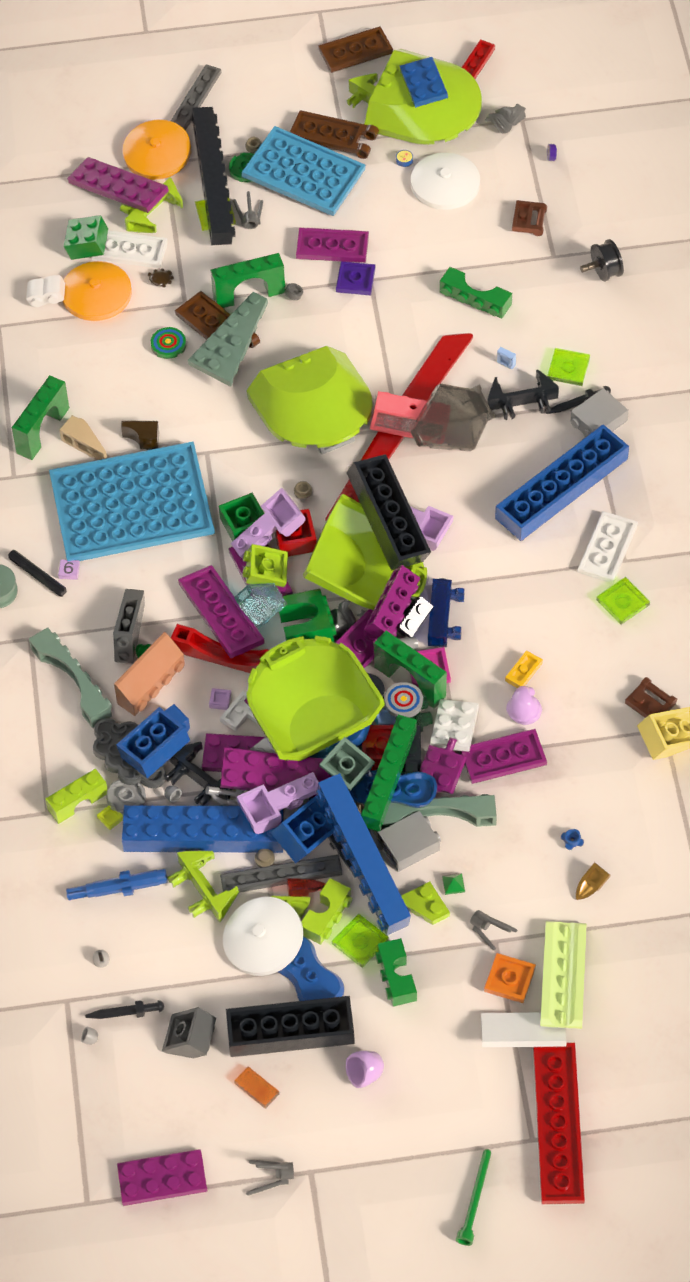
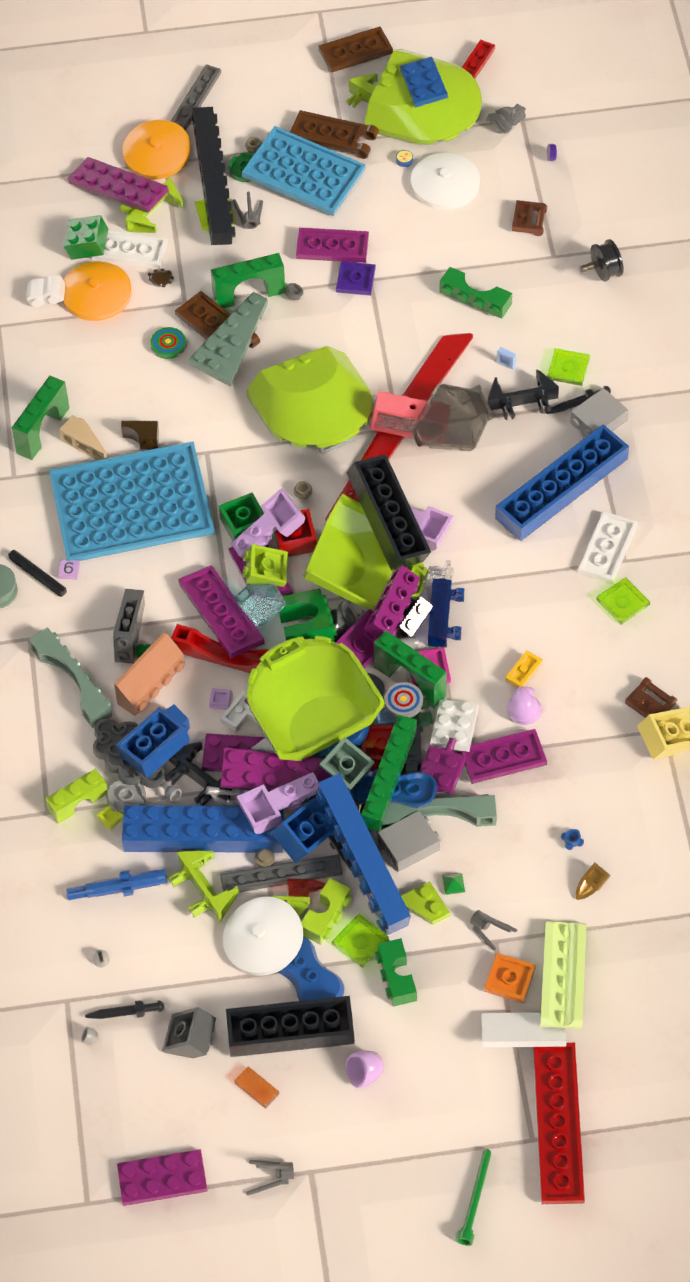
none -> clear bracket [424,560,454,586]

